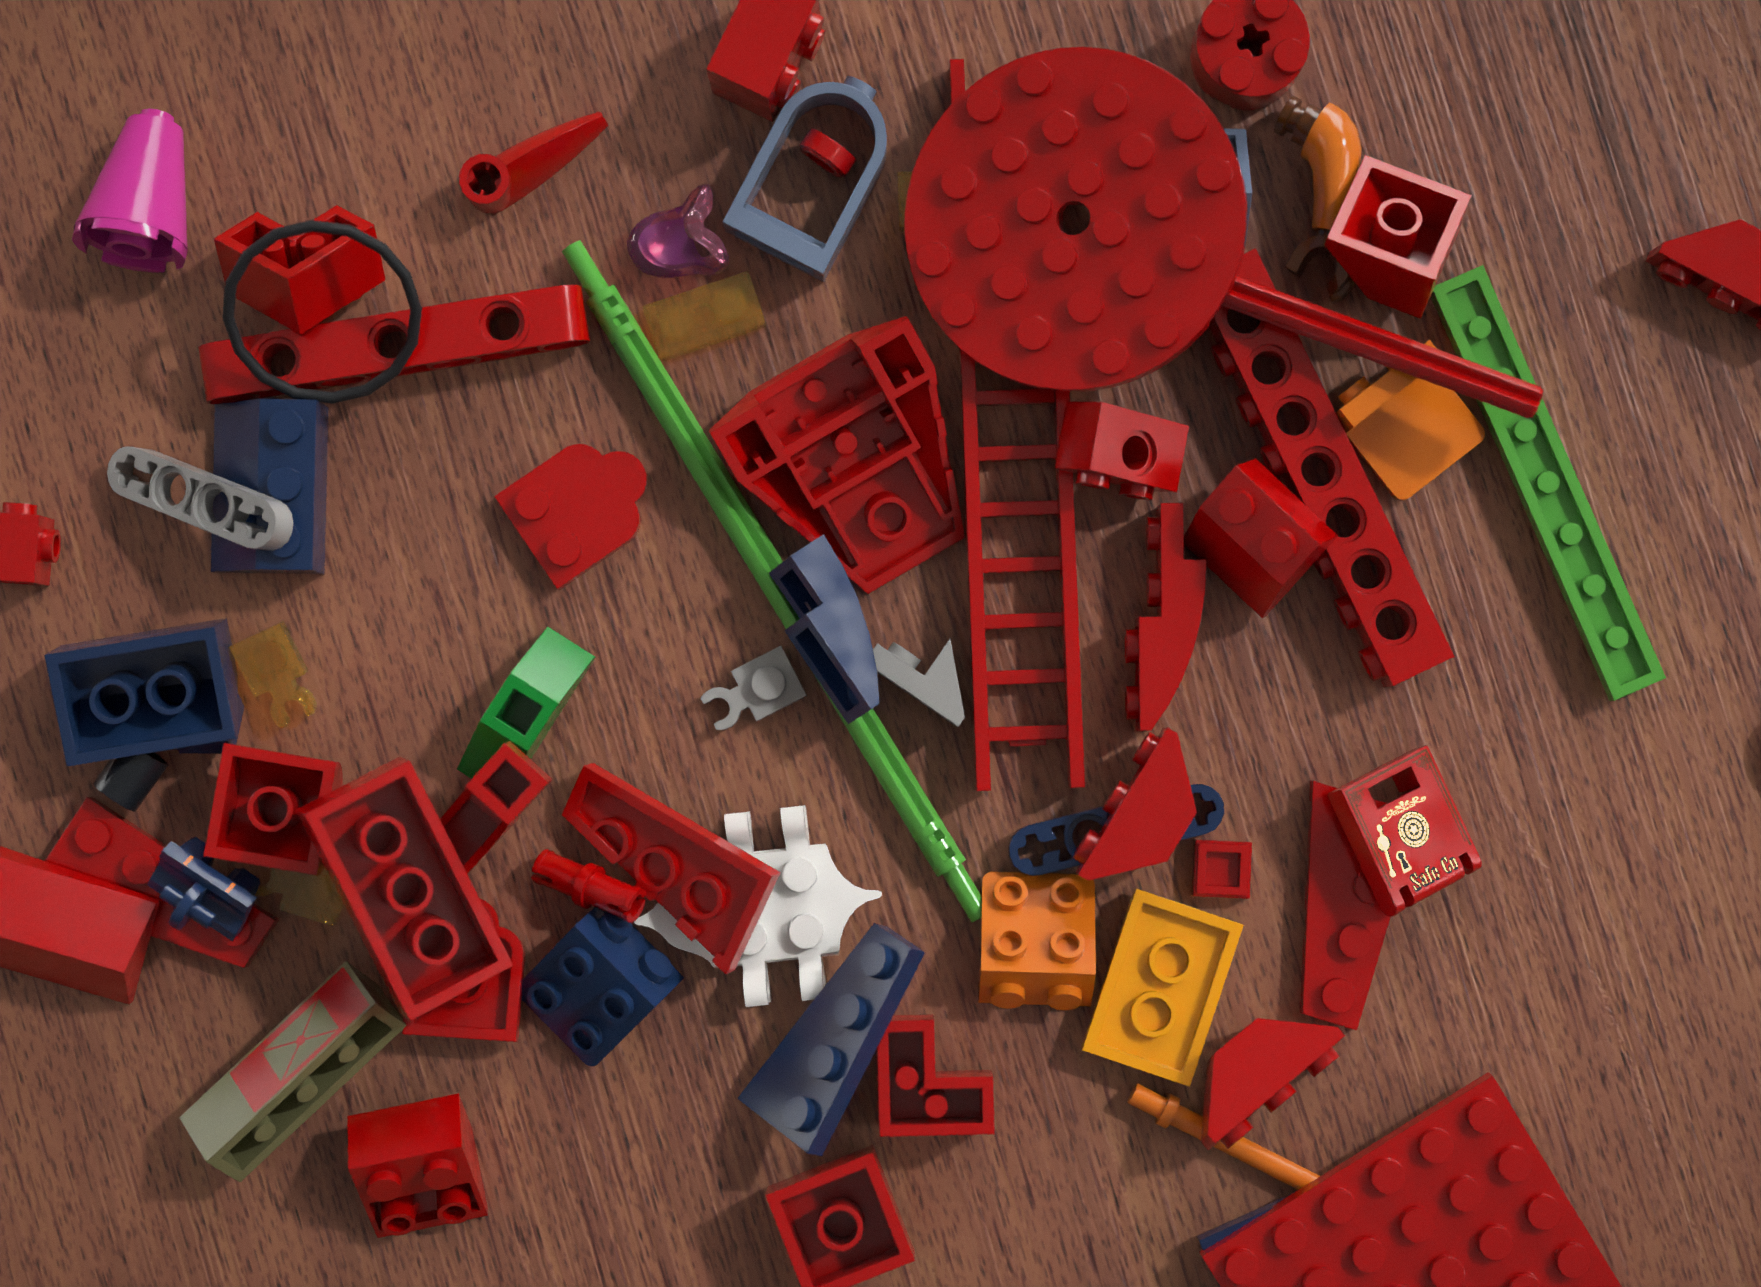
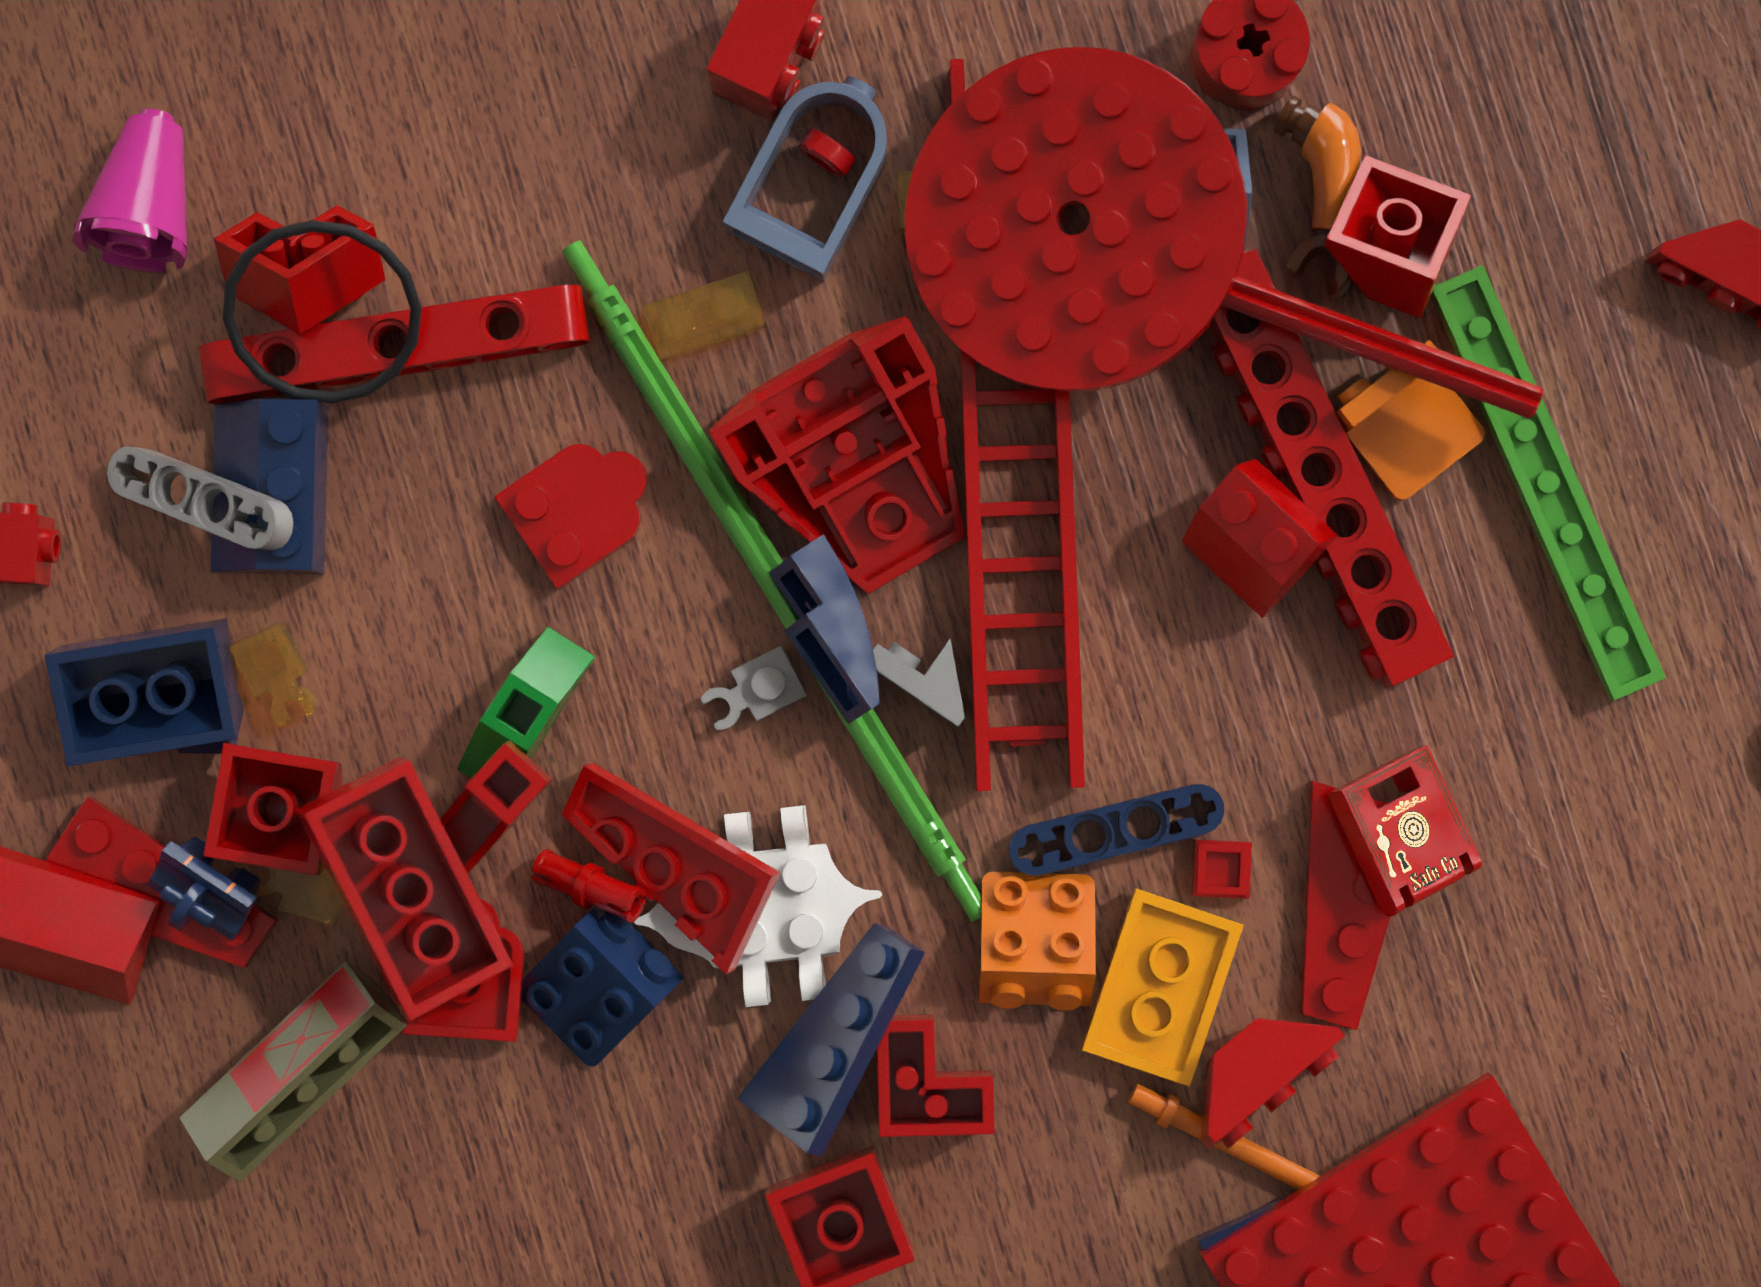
black beam [93,752,169,812] -> none
red slope [347,1093,488,1238] -> none
red piece [459,111,608,214] -> none
clear pink piece [627,184,729,278] -> none
red brick [1055,401,1189,501] -> none
red slope [1073,727,1197,881] -> none
red slope [1125,503,1207,731] -> none

